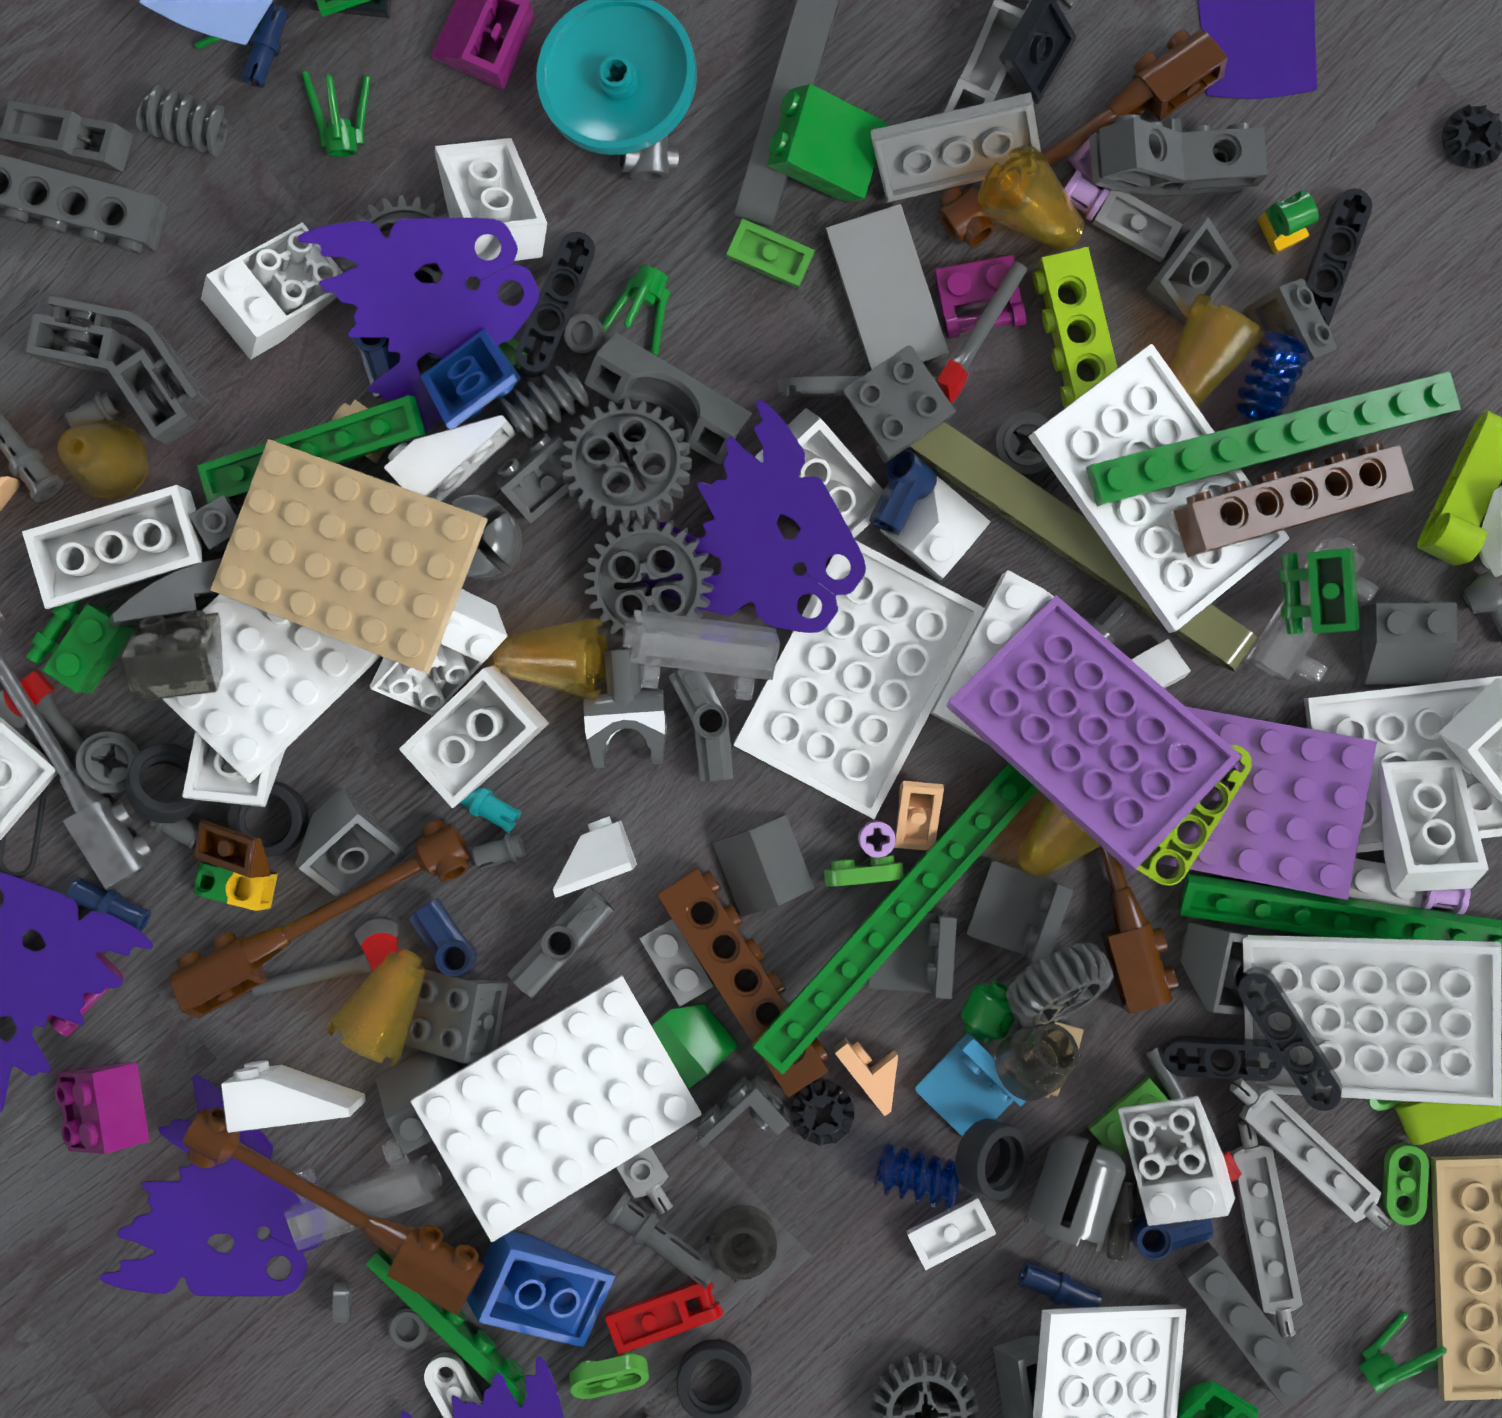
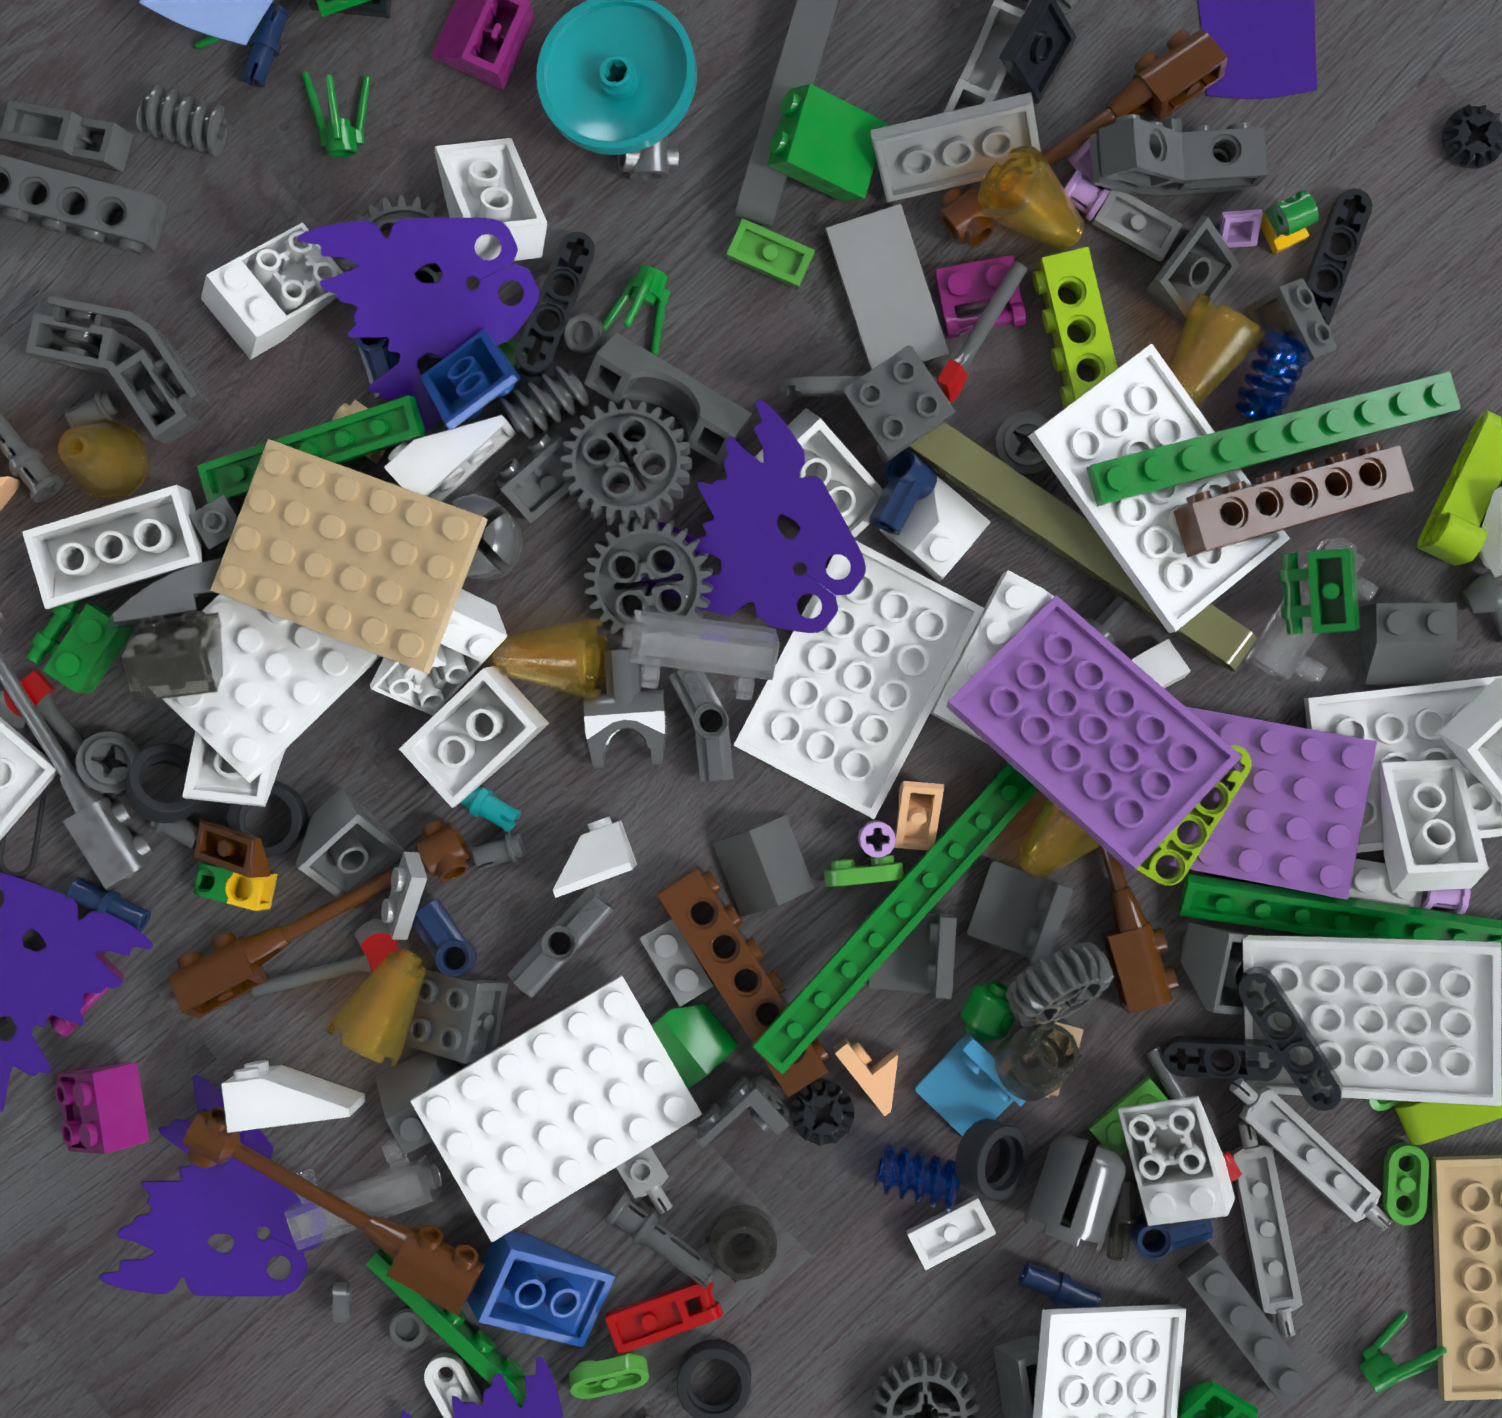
none -> light grey plate [381,852,427,940]
none -> lavender slope [1219,209,1263,248]

